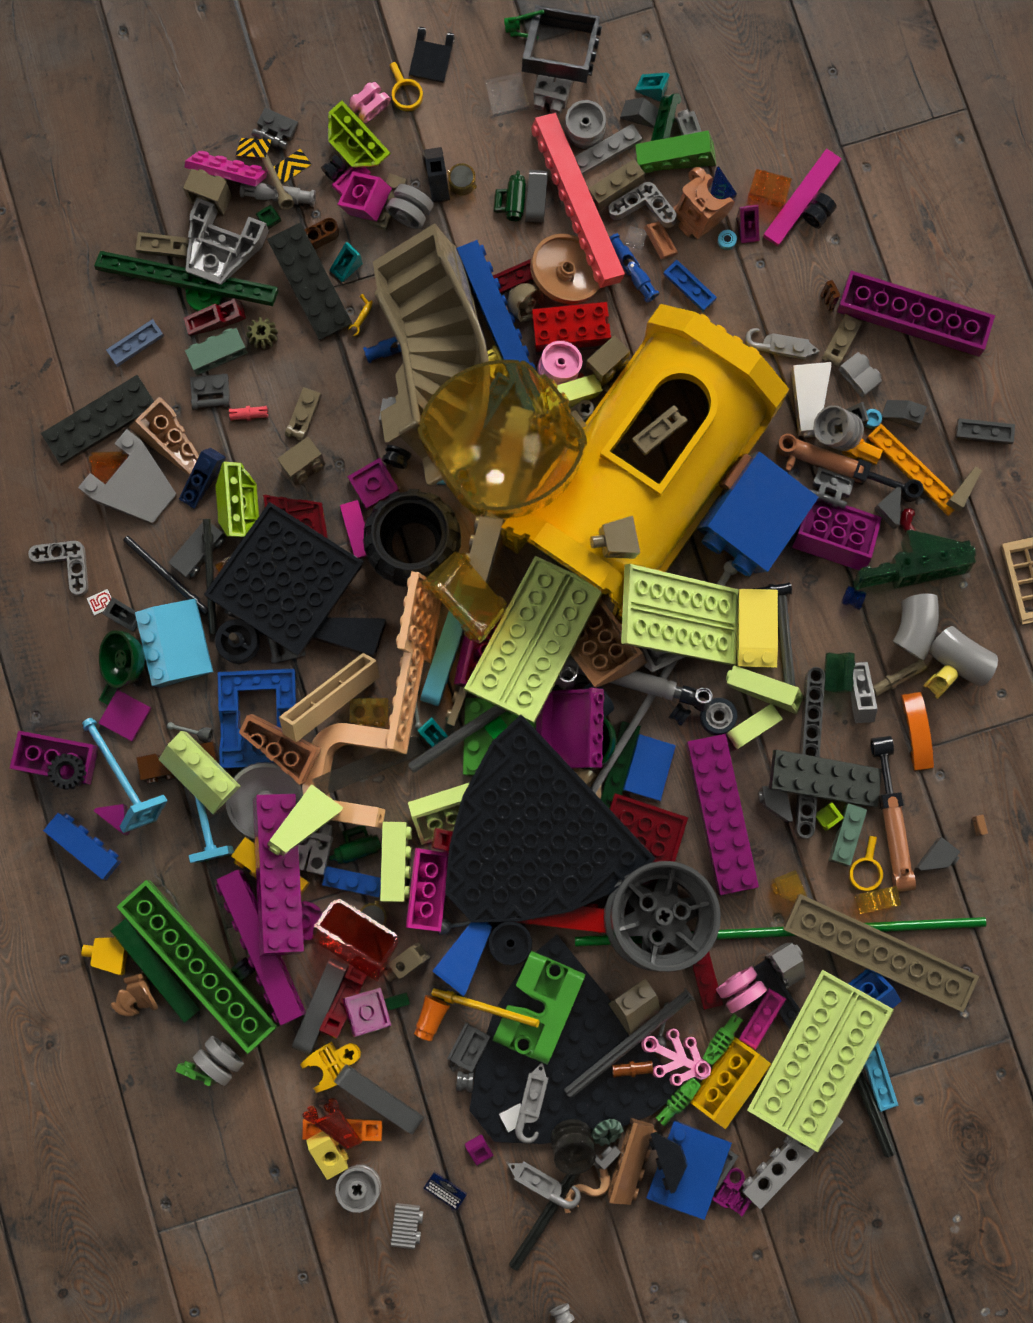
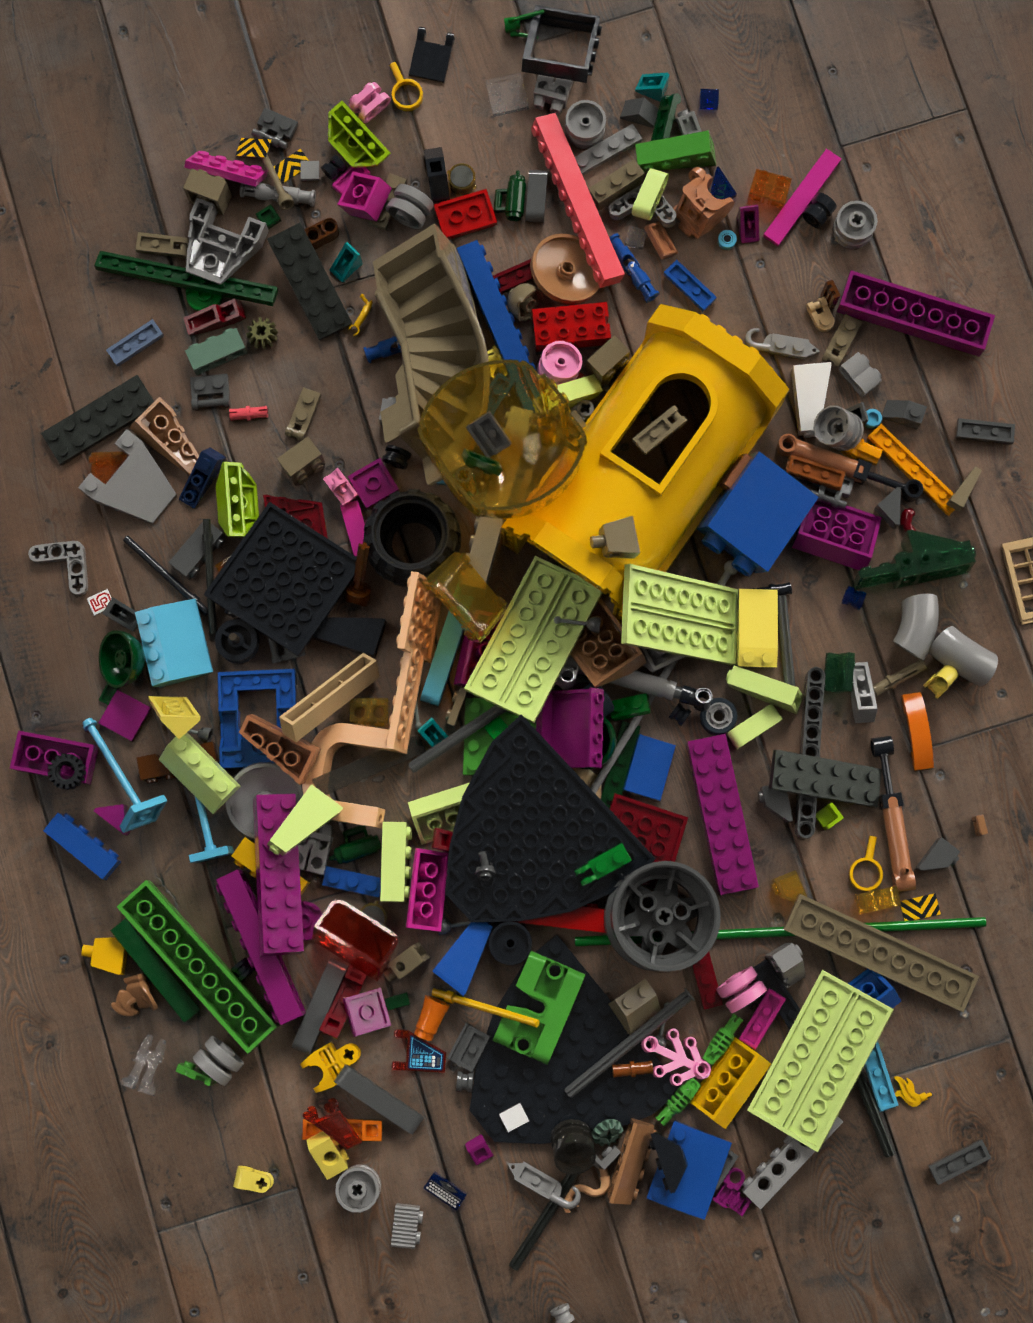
light grey plate [515,1063,548,1143] -> none
sand green brick [828,803,867,867] -> none
none -> clear piece [119,1034,166,1096]
none -> light yellow slope [148,696,200,739]
none -> light yellow piece [233,1166,274,1193]
none -> light grey tile [301,161,319,181]
none -> bright pink hips [323,468,358,506]
none -> reddish brown piece [344,542,371,607]
none -> flag [392,1029,446,1073]
none -> red plate [434,189,497,240]
none -> dark green plate [461,448,503,476]
none -> dark grey plate [466,411,512,458]
none -> dark grey plate [475,851,495,881]
none -> hinge [554,616,601,633]
none -> green hinge [575,843,632,886]
none -> green plate [611,693,650,721]
none -> yellowish green beam [632,168,669,221]
none -> clear blue plate [699,89,719,110]
none -> dark orange tile [786,455,846,491]
none -> tan plate [806,296,834,332]
none -> light grey wheel [832,201,878,249]
none -> yellow piece [894,1076,932,1107]
none -> sticker [900,893,941,921]
none -> dark grey plate [928,1139,991,1185]

